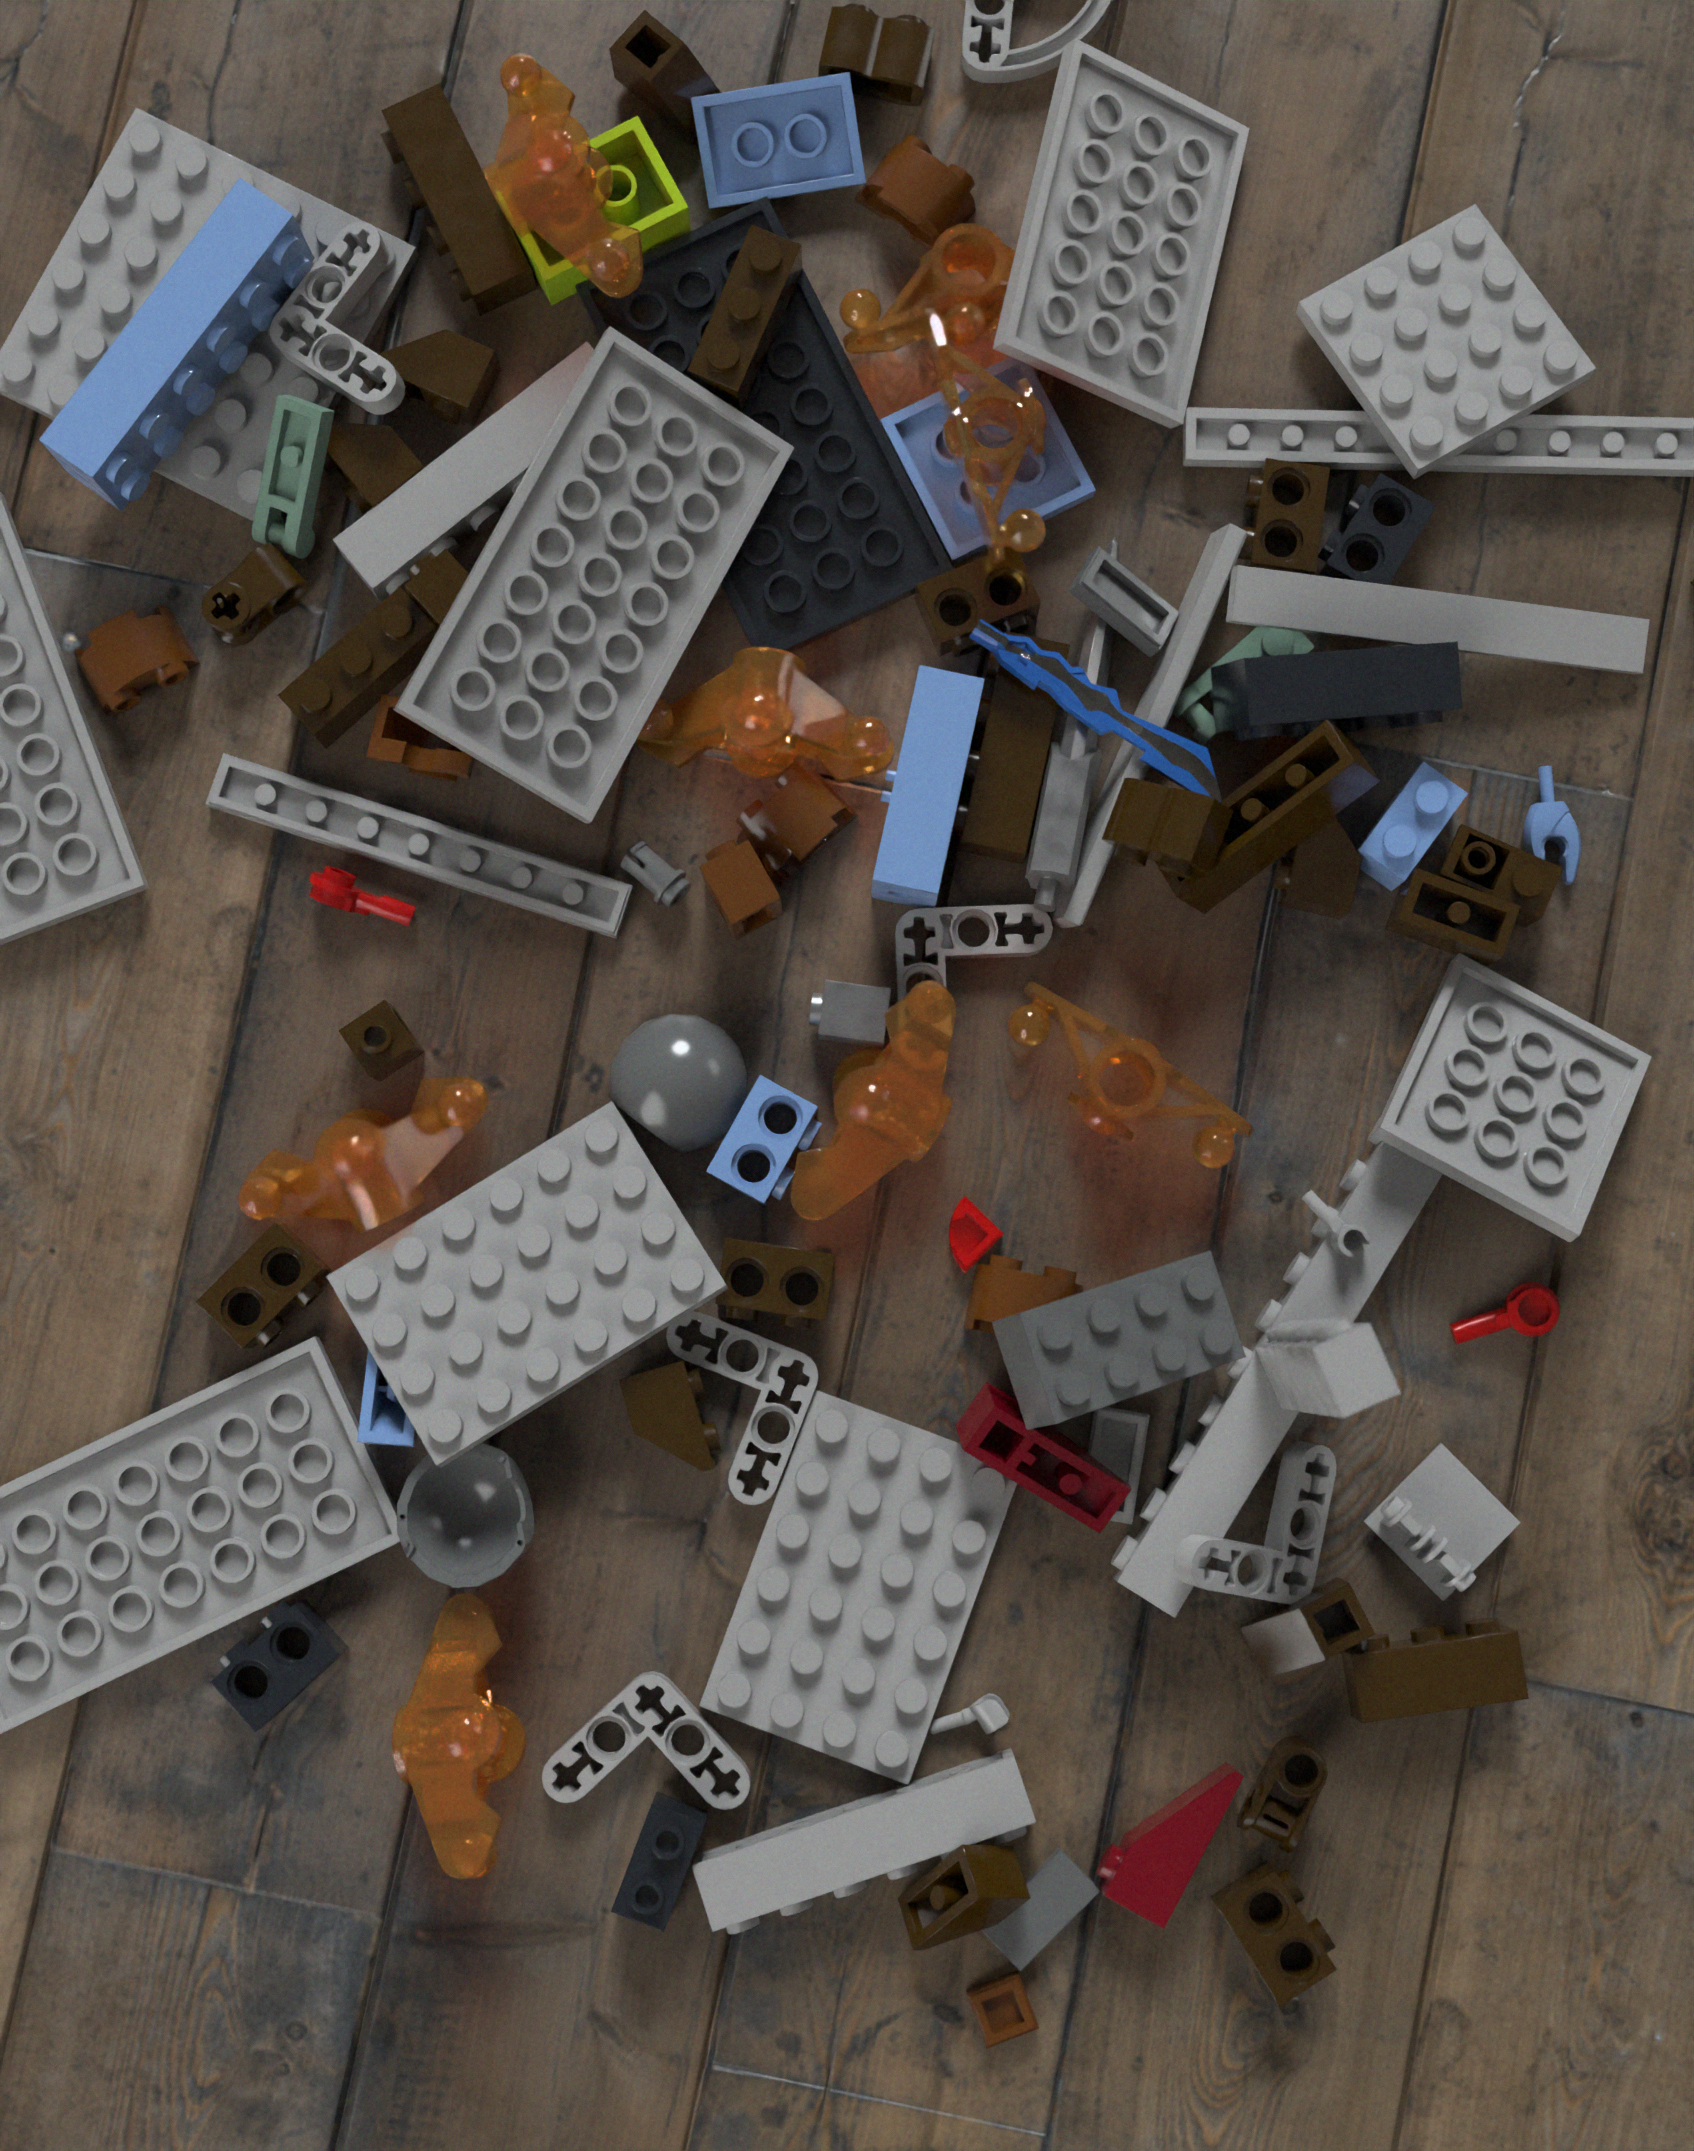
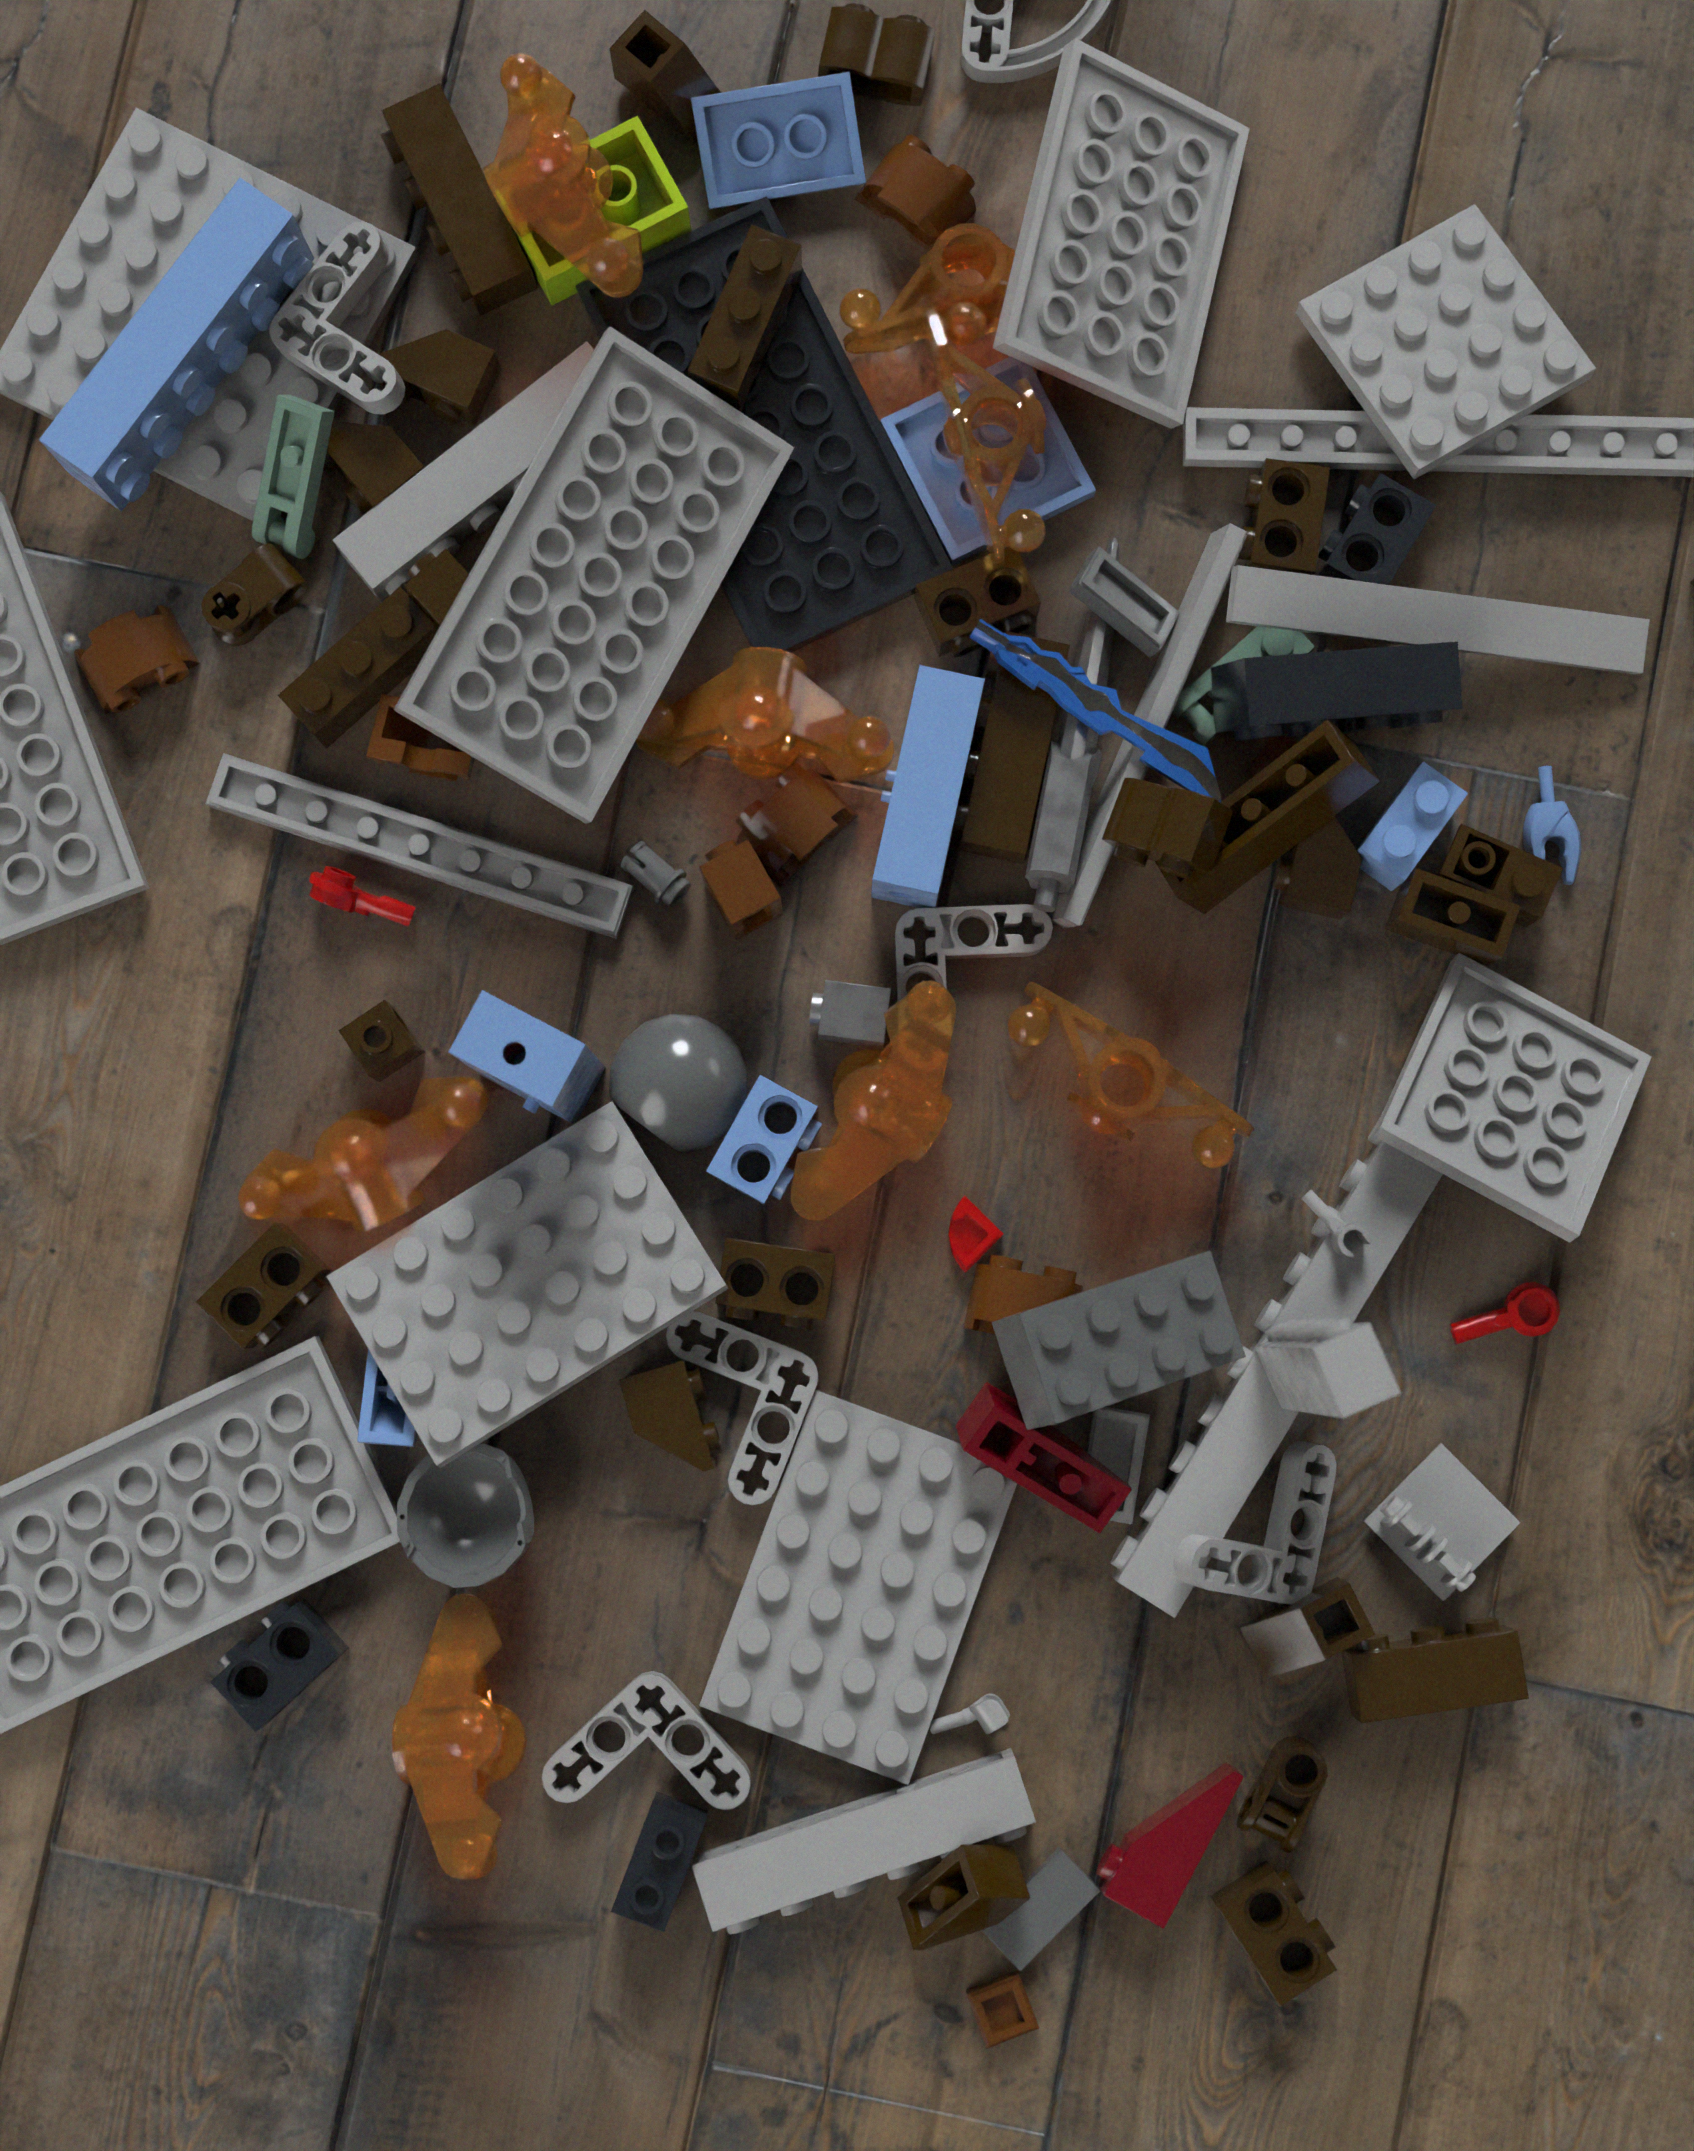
none -> medium blue brick [449,990,606,1124]

